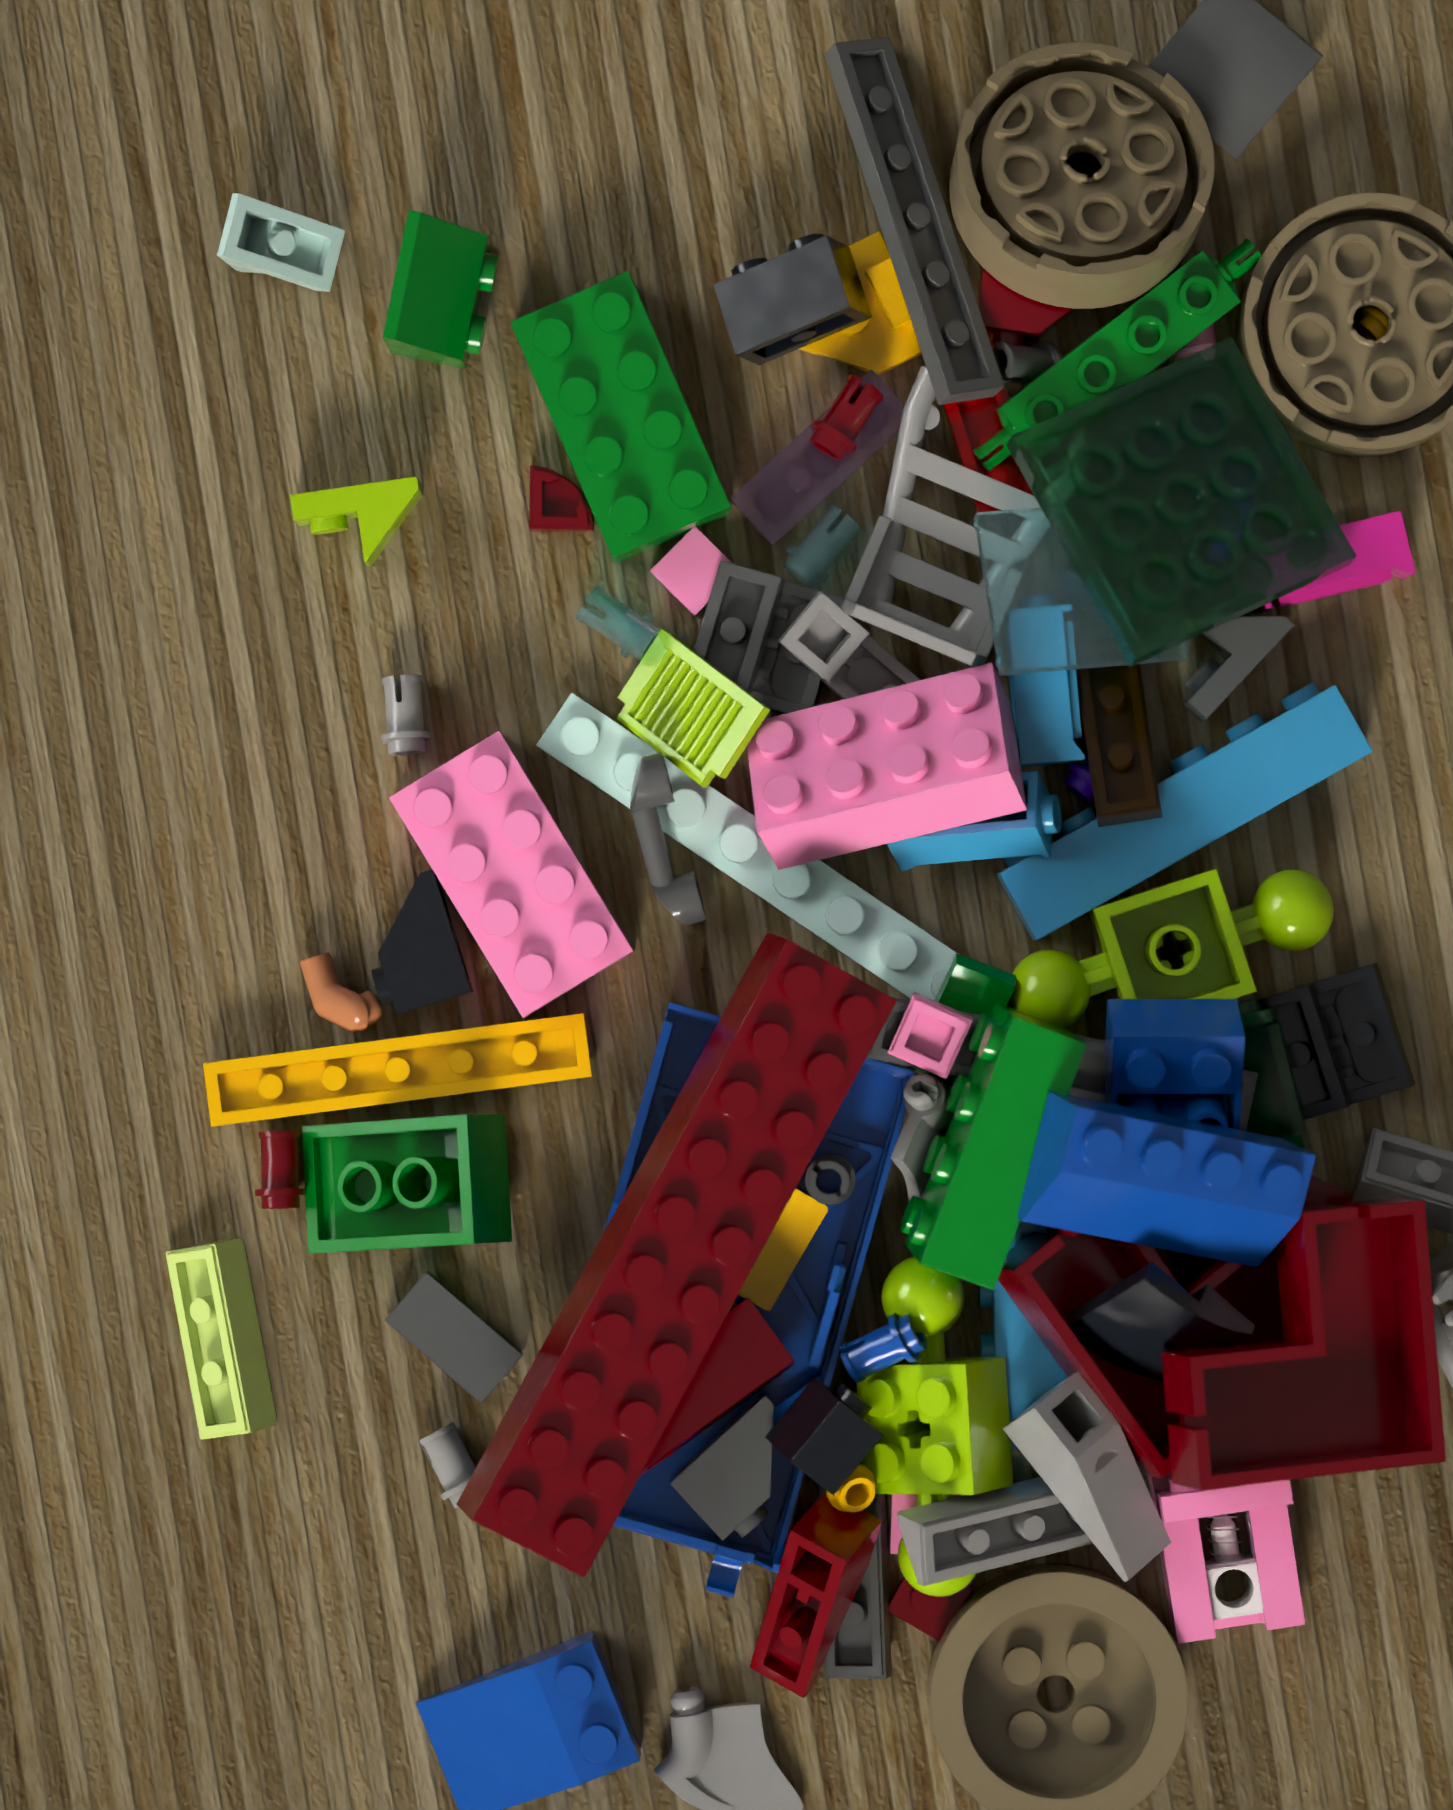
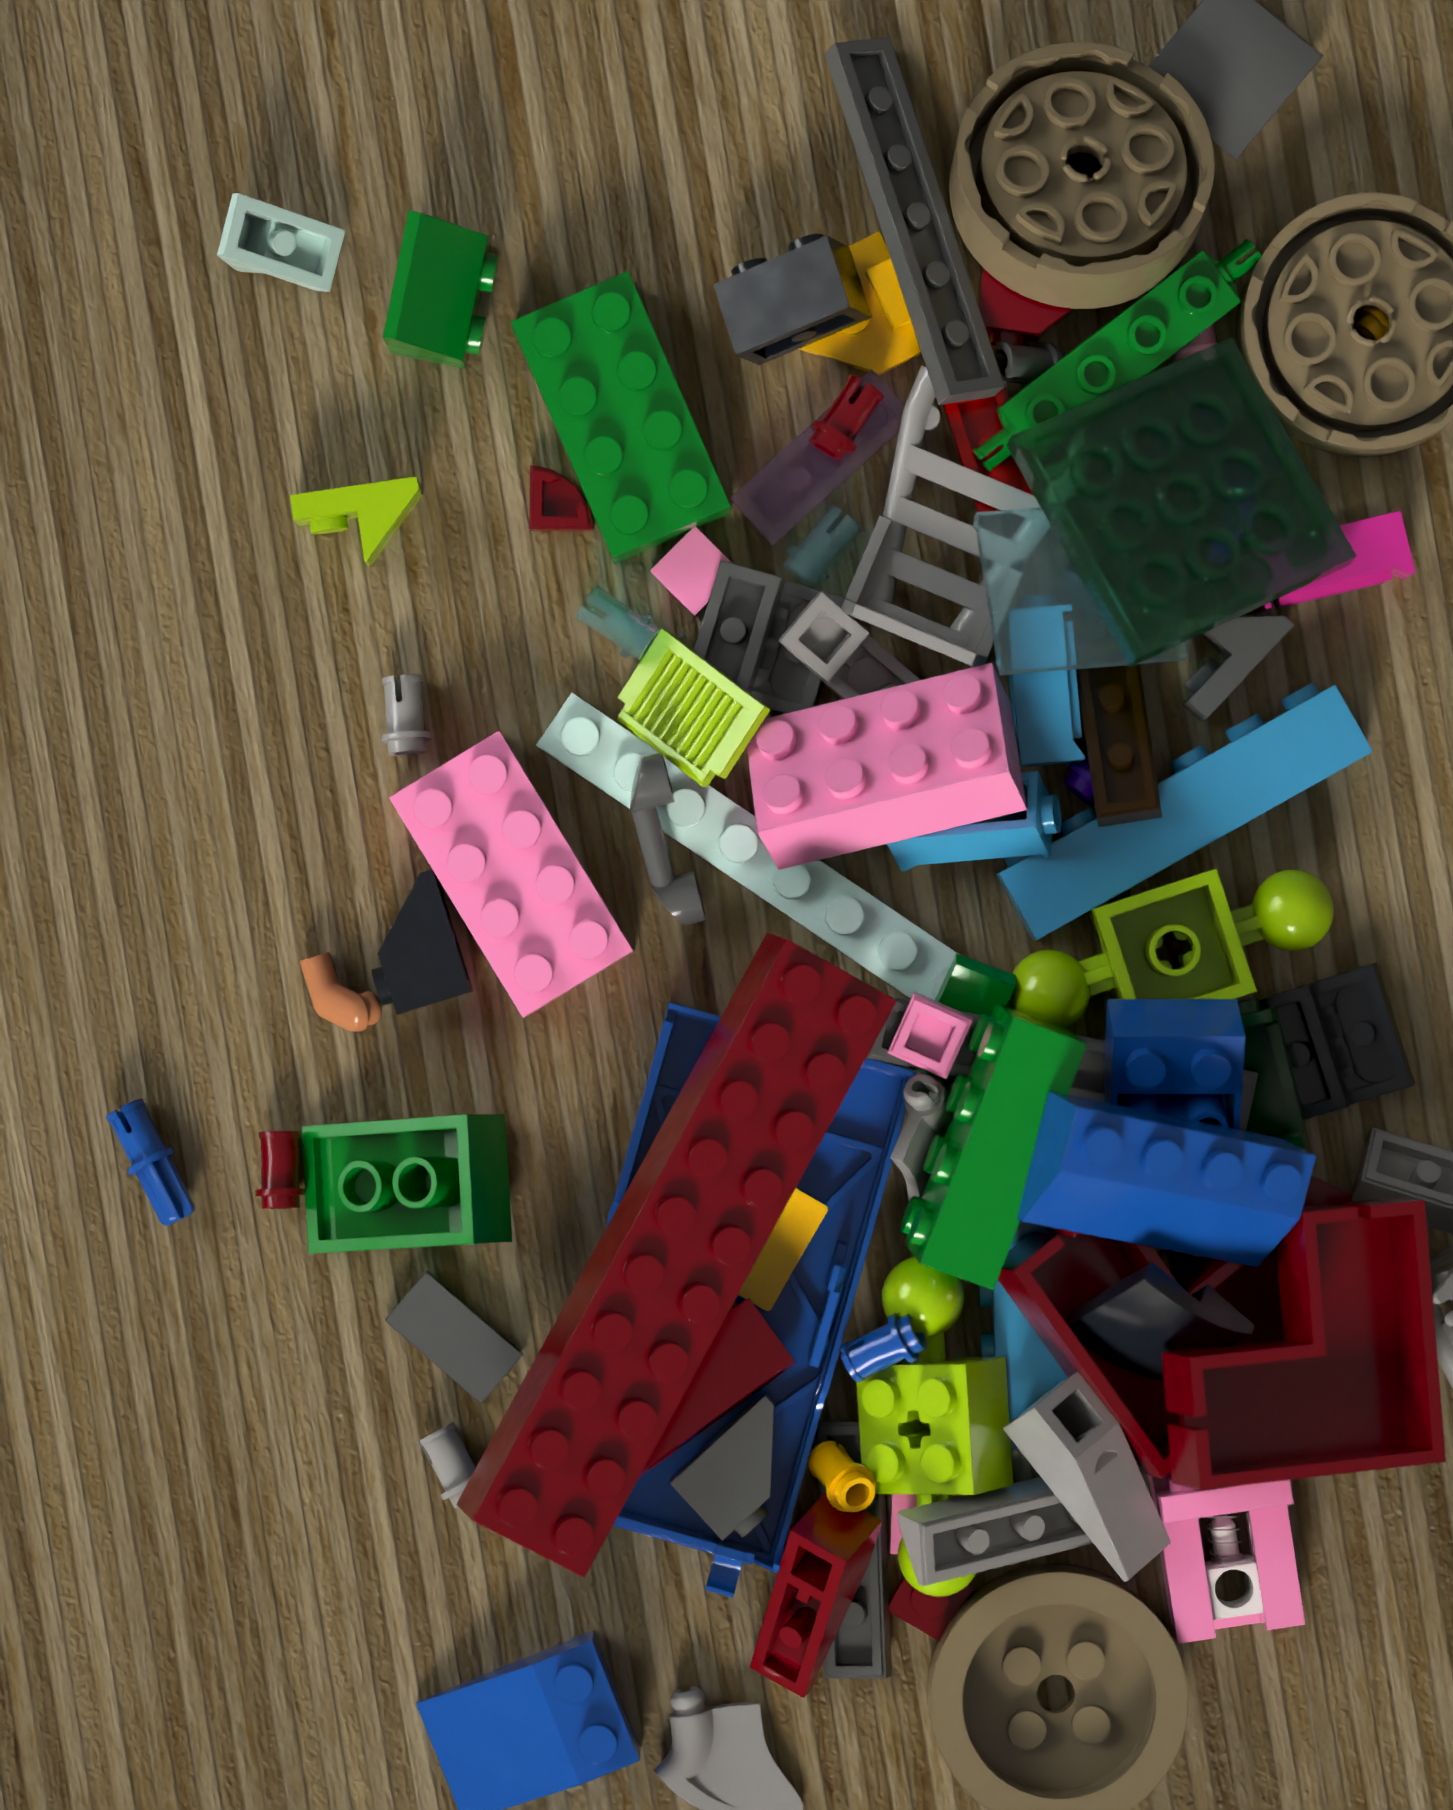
yellowish green slope [165,1238,277,1440] -> none
yellow plate [203,1013,593,1127] -> none
black brick [765,1377,883,1496] -> none
dark grey pin [805,1154,856,1205] -> none
none -> blue axle [106,1098,195,1226]

